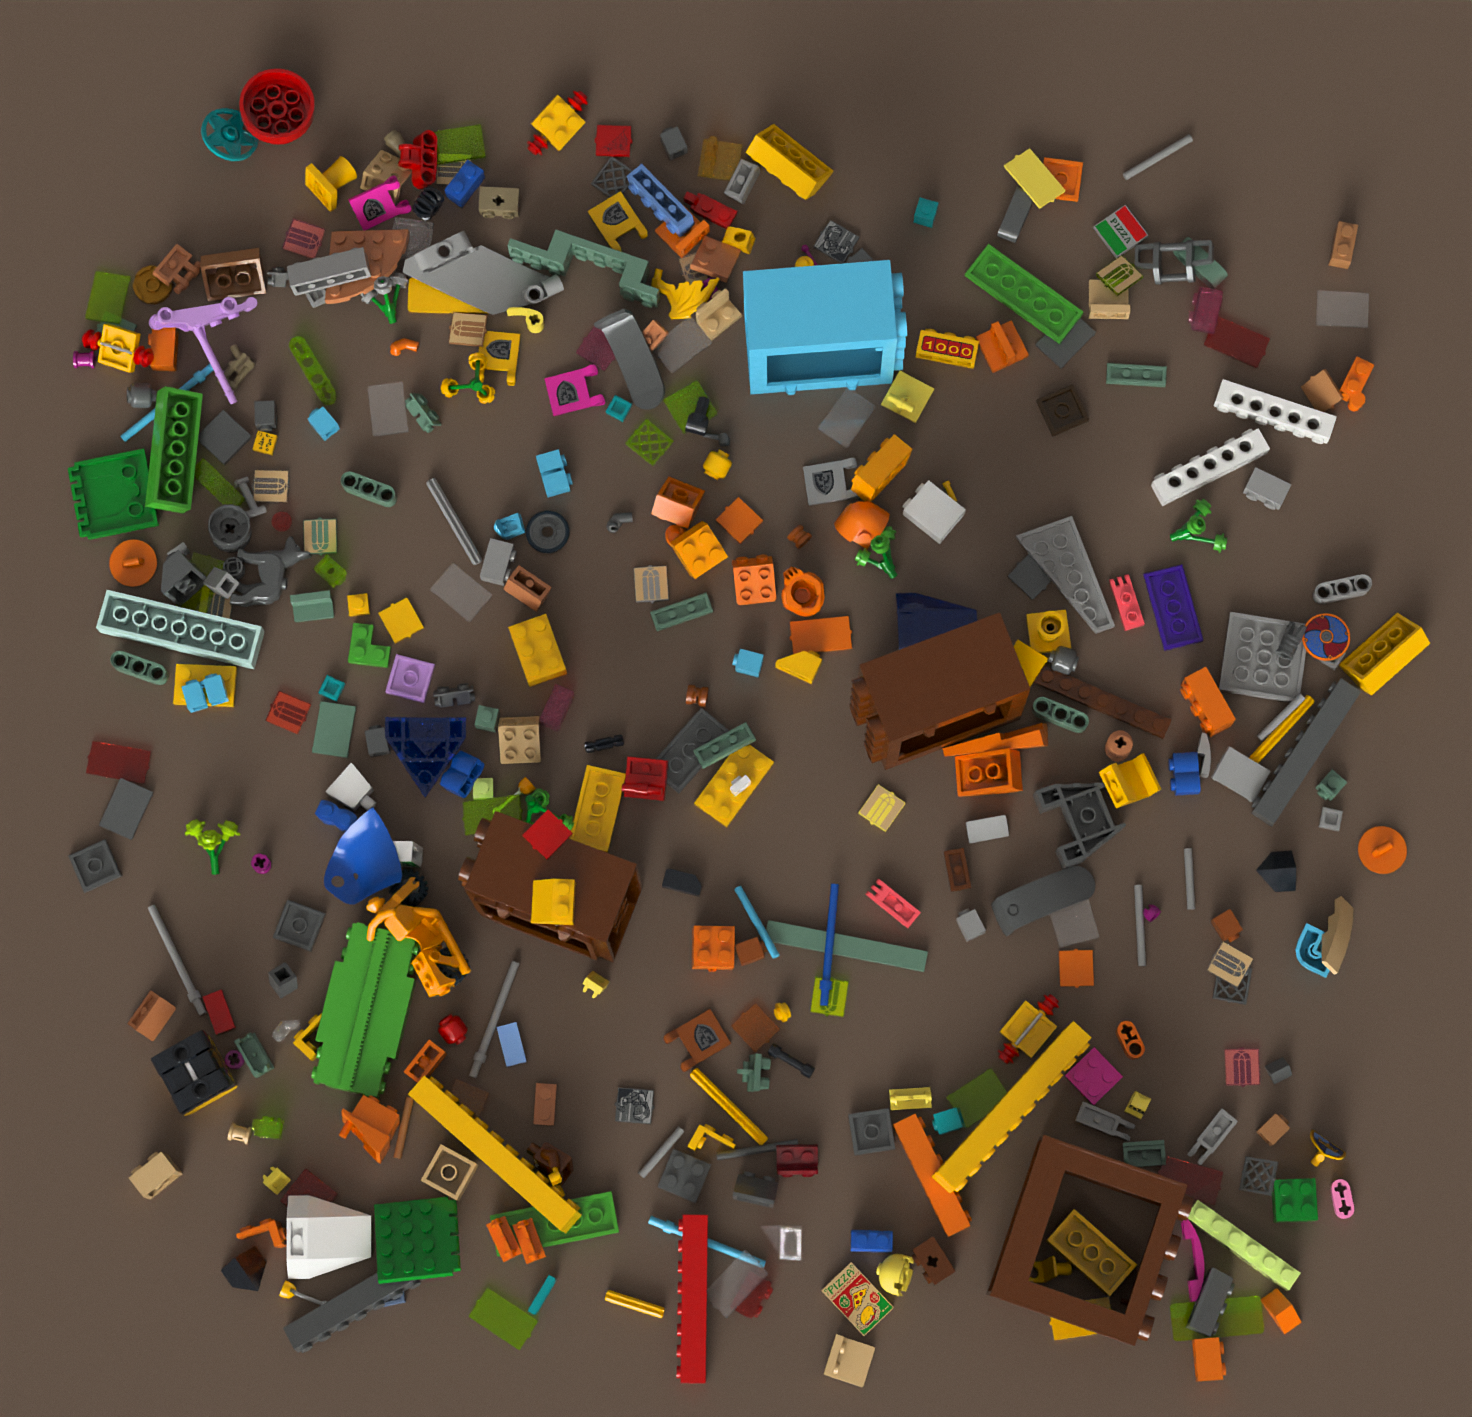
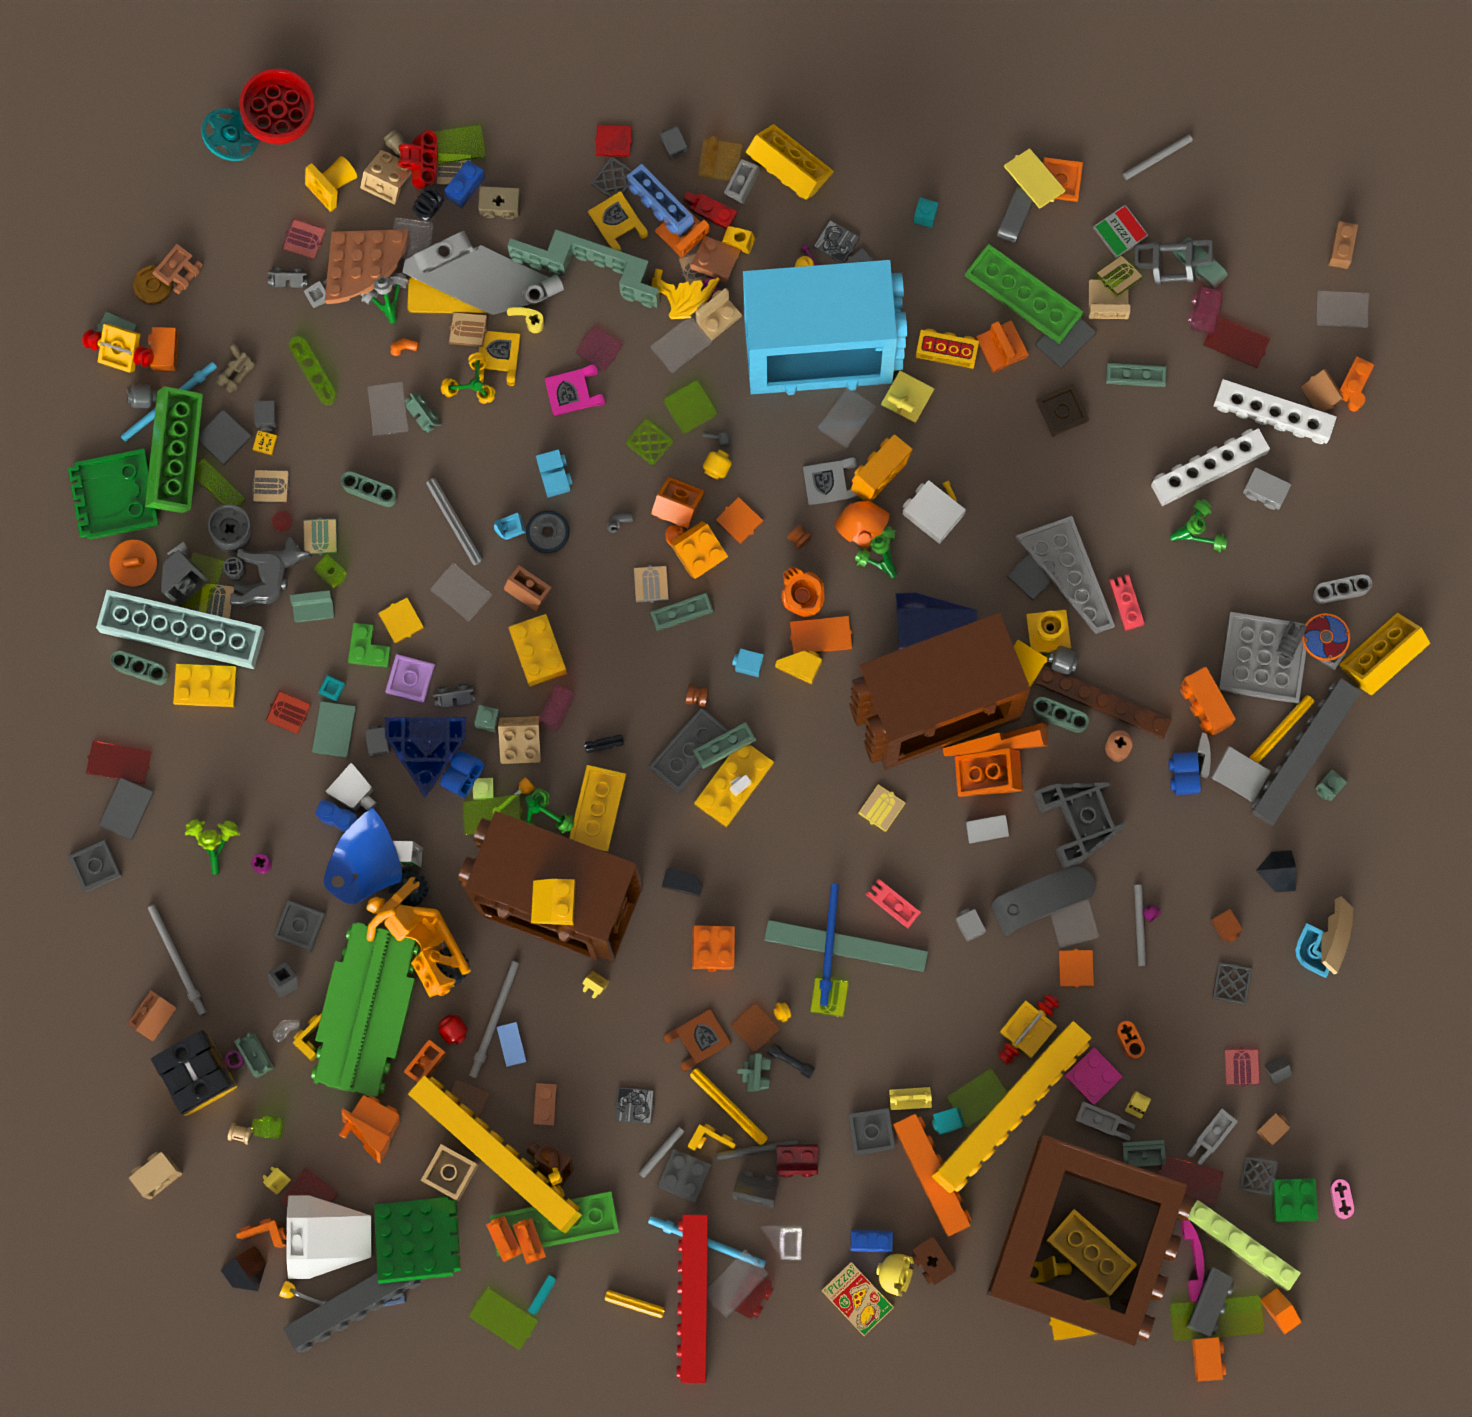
magenta bush [73,351,96,368] -> none
clear neon green piece [85,271,130,324] -> none
lavender piece [149,297,257,405] -> none
medium azure piece [181,674,229,713] -> none
medium nougat slope [200,248,266,301] -> none
red tile [202,989,236,1035] -> none
light grey brick [203,567,239,599] -> none
light grey piece [234,476,267,519] -> none
light grey brick [287,247,371,296] -> none
medium azure brick [307,406,340,441] -> none
yellow plate [347,593,370,617] -> none
dark pink flag [348,175,412,231] -> none
medium nougat bar [393,1097,414,1159] -> none
light grey brick [480,538,517,586] -> none
red piece [522,809,573,860] -> none
yellow plate [527,91,588,155] -> none
dark grey piece [594,309,665,410] -> none
teal tile [605,395,633,422] -> none
red plate [622,756,668,801] -> none
nougat plate [643,319,669,352] -> none
black axle [685,397,710,436] -> none
orange bracket [732,554,776,605] -> none
medium azure bar [734,886,780,959] -> none
dark orange brick [735,937,767,966] -> none
tan bracket [823,1334,875,1387] -> none
reddish brown plate [943,848,971,892] -> none
yellow panel [1099,753,1161,808] -> none
dark purple tile [1143,564,1203,651] -> none
light grey bar [1184,848,1195,910] -> none
piece [1206,941,1254,988] -> none
light grey bar [1257,694,1305,741] -> none
shield [1310,1129,1346,1167] -> none
light grey tile [1319,807,1343,831] -> none
orange shield [1358,826,1407,874] -> none

